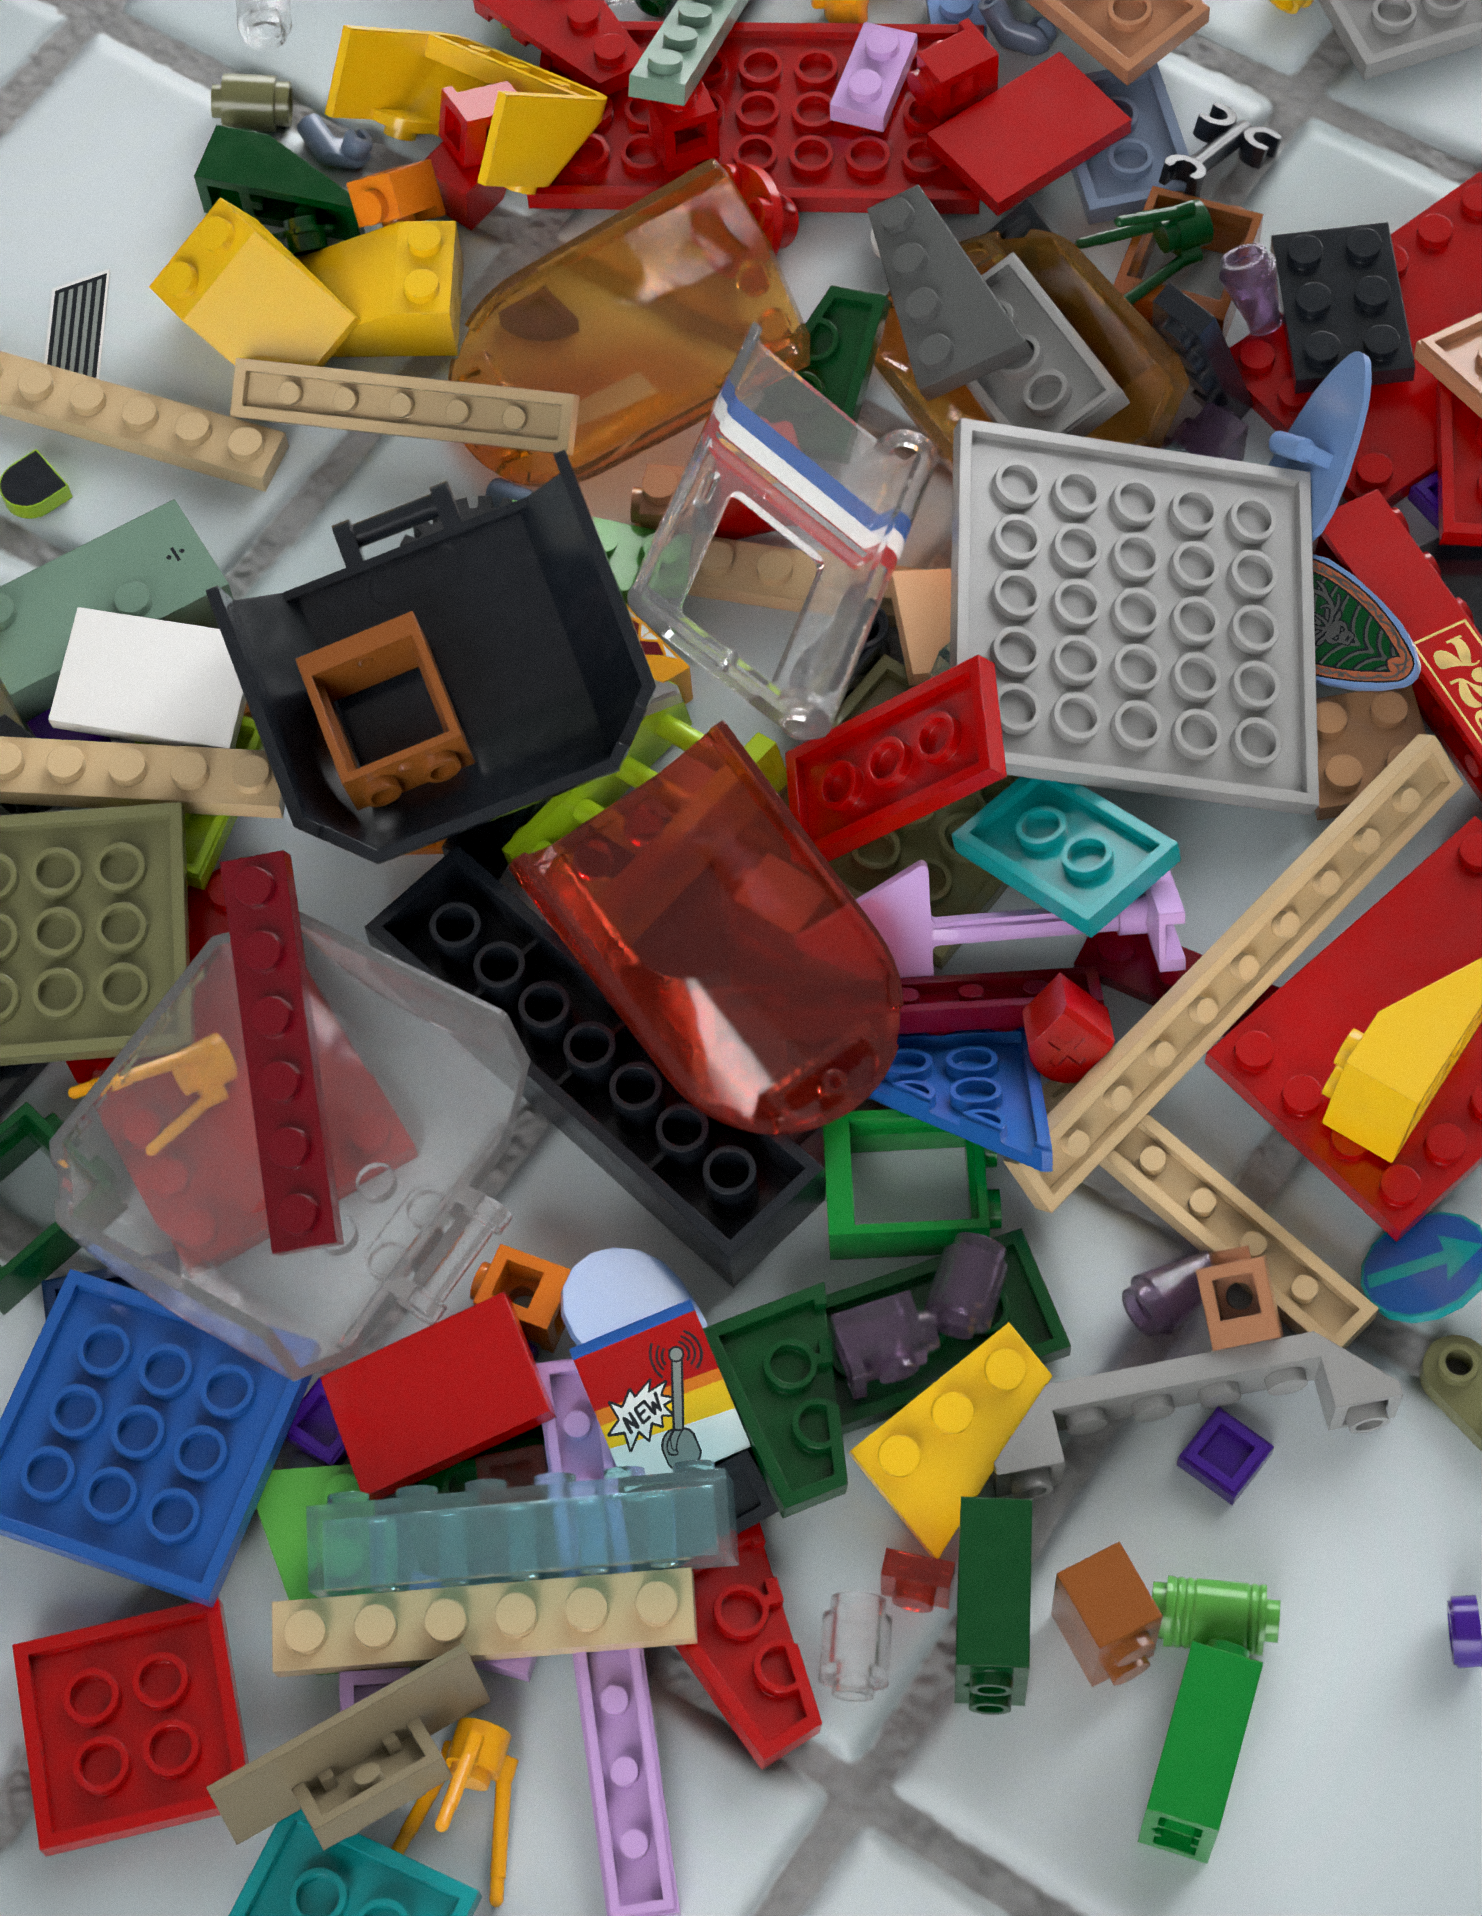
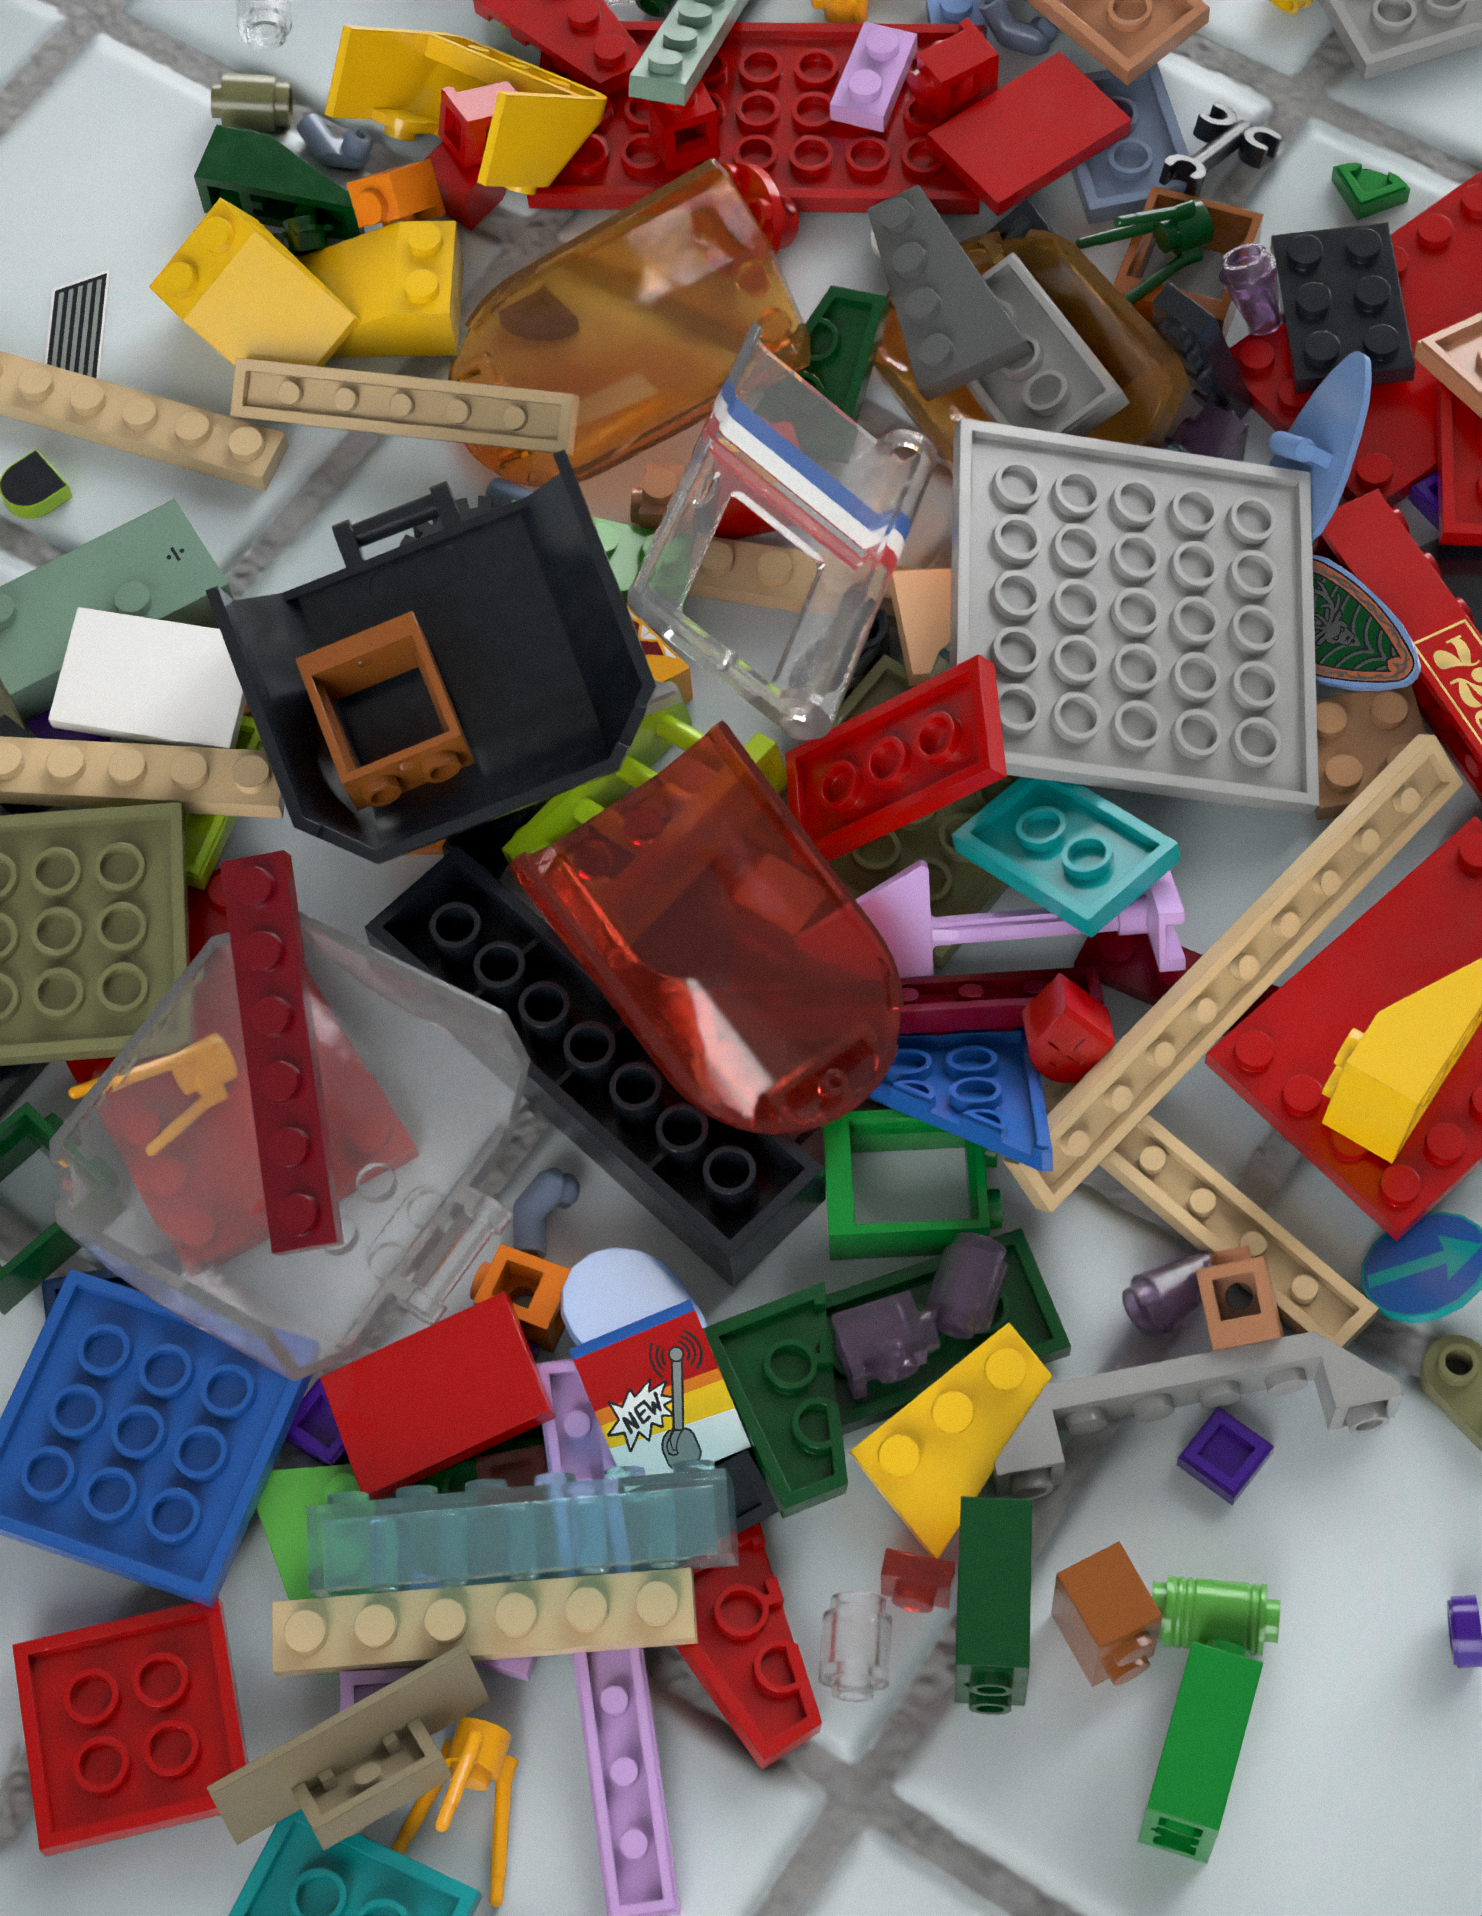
none -> sand blue arm [513,1168,580,1259]
none -> green tile [1331,163,1410,220]

